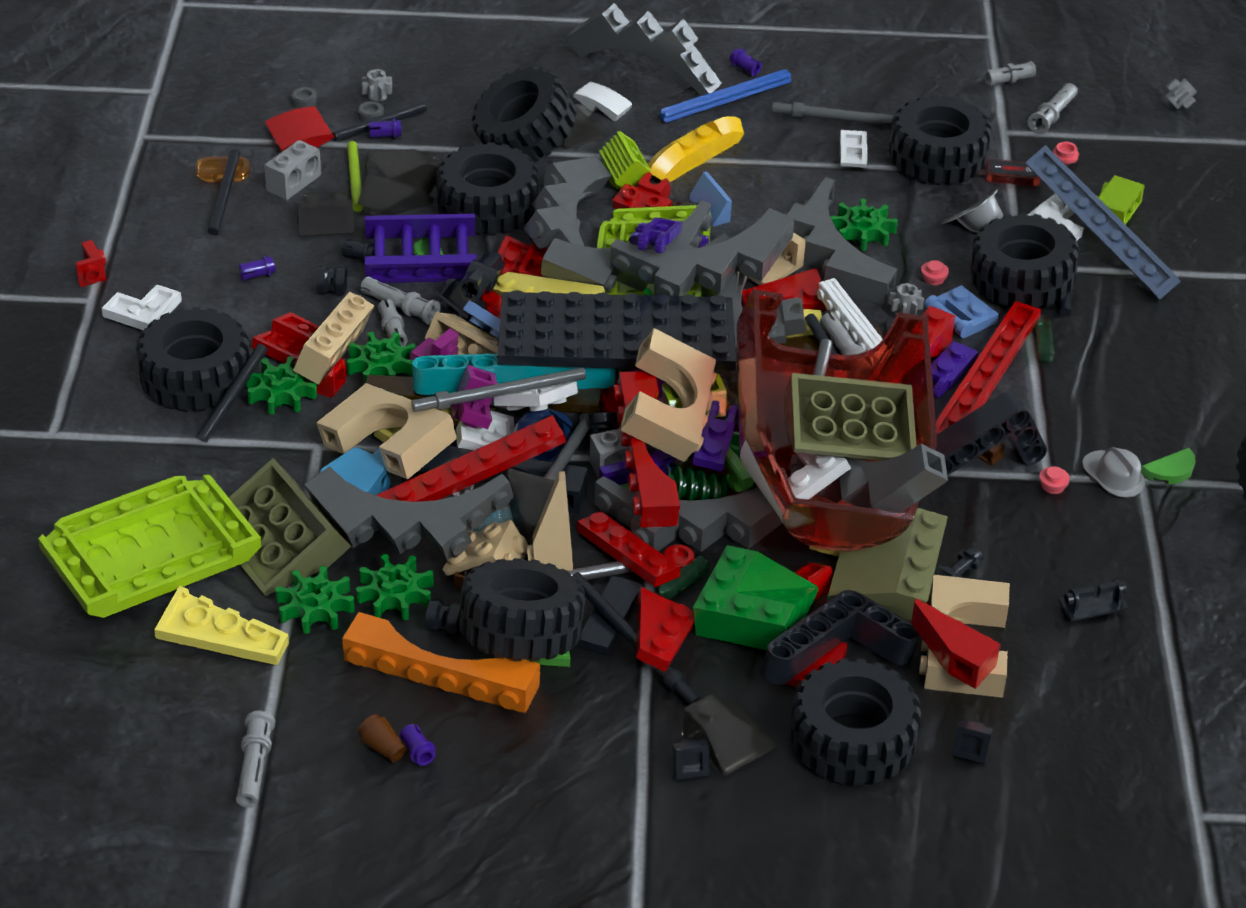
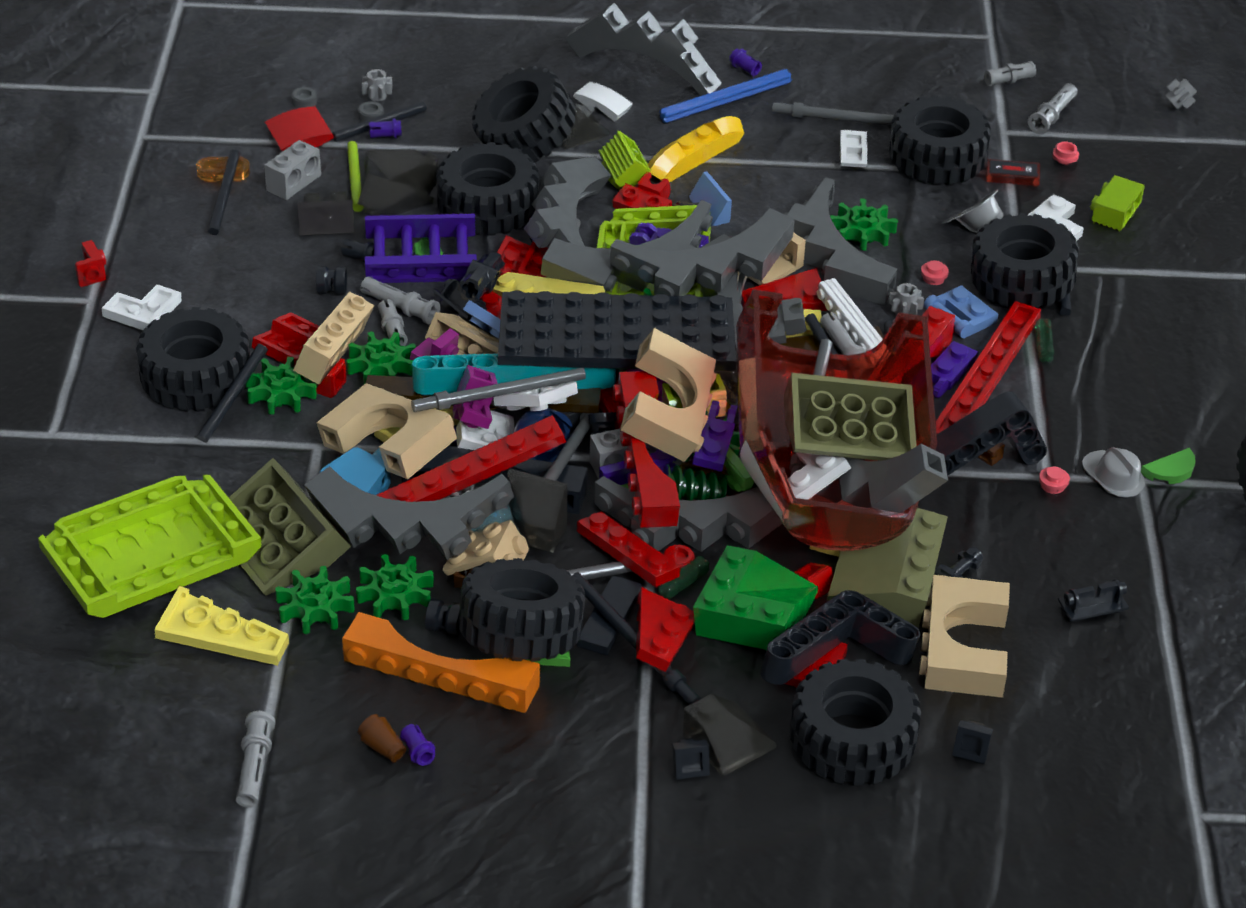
dark purple pin [239,255,276,281] -> none
tan slope [527,471,573,571] -> none
dark purple hinge [638,217,682,253] -> none
red slope [911,599,1000,689] -> none
sand blue plate [1025,145,1181,300] -> none

